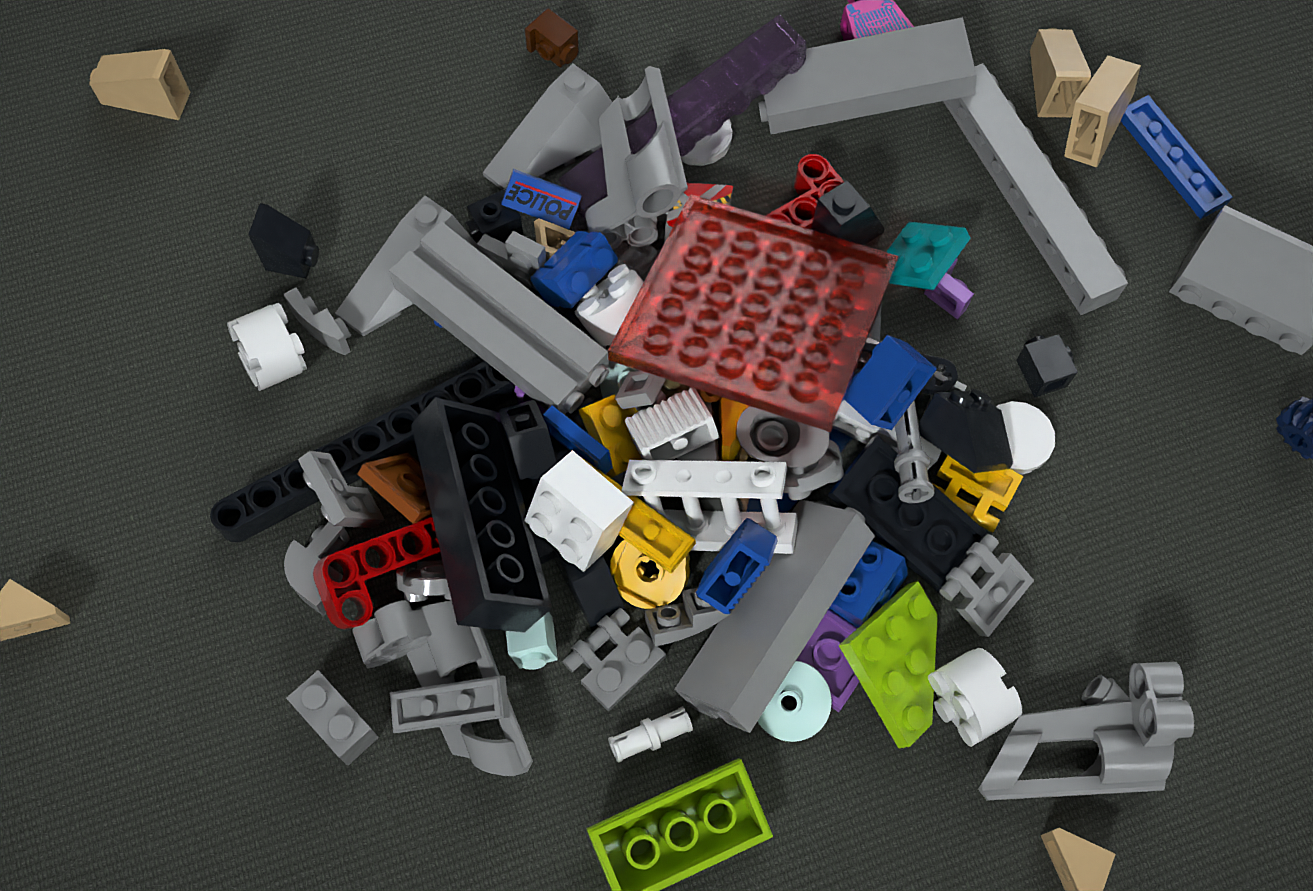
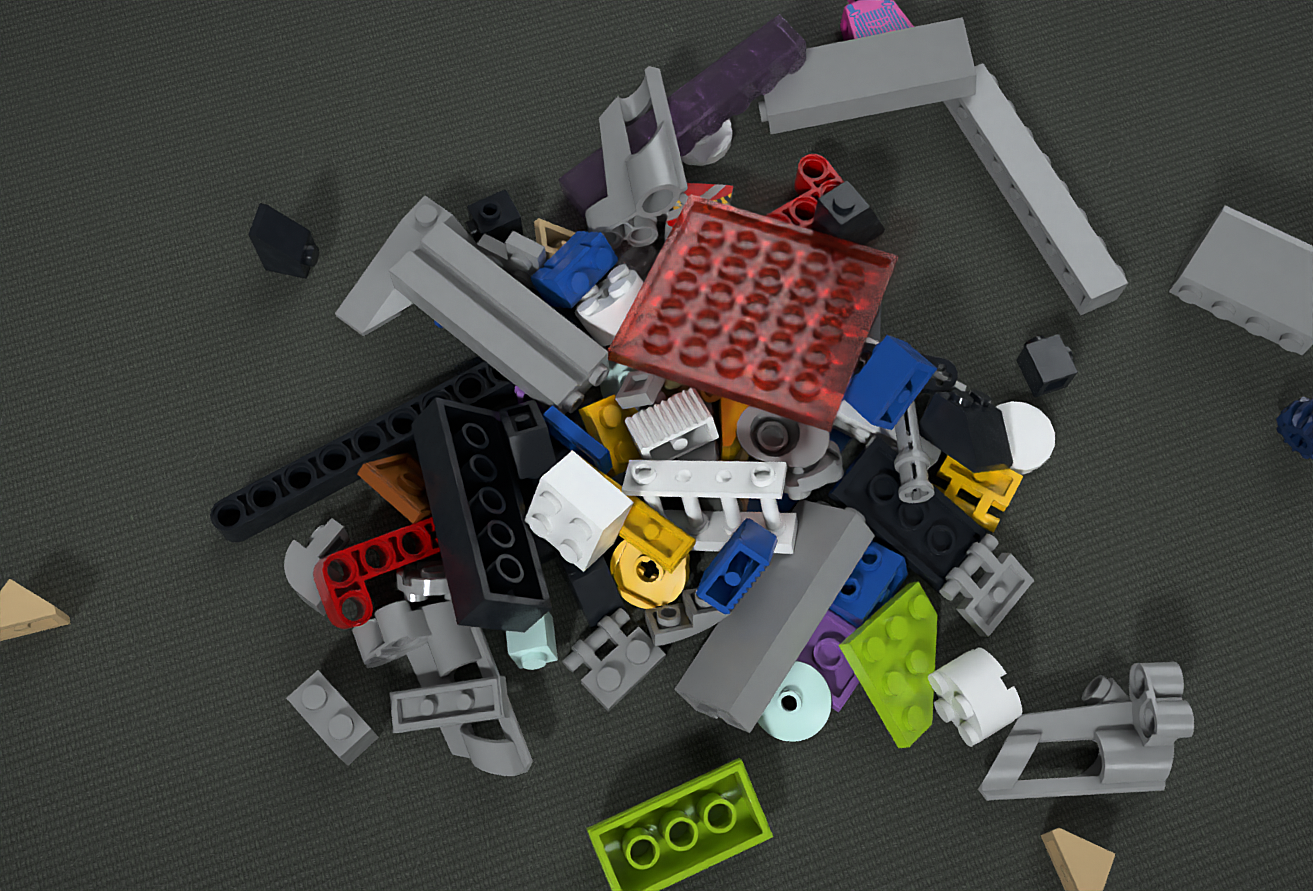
tan slope [89,49,191,120] -> none
white brick [227,303,307,391] -> none
light grey slope [283,287,351,355] -> none
light grey plate [298,451,385,528] -> none
light grey wedge [483,63,612,190] -> none
blue tile [501,169,582,229] -> none
reddish brown brick [525,8,579,68] -> none
white pin [608,706,693,763] -> none
teal plate [872,222,970,290] -> none
medium lavender bracket [924,258,974,320] -> none
tan slope [1030,28,1091,118] -> none
tan slope [1064,56,1141,167] -> none
blue plate [1121,95,1233,219] -> none

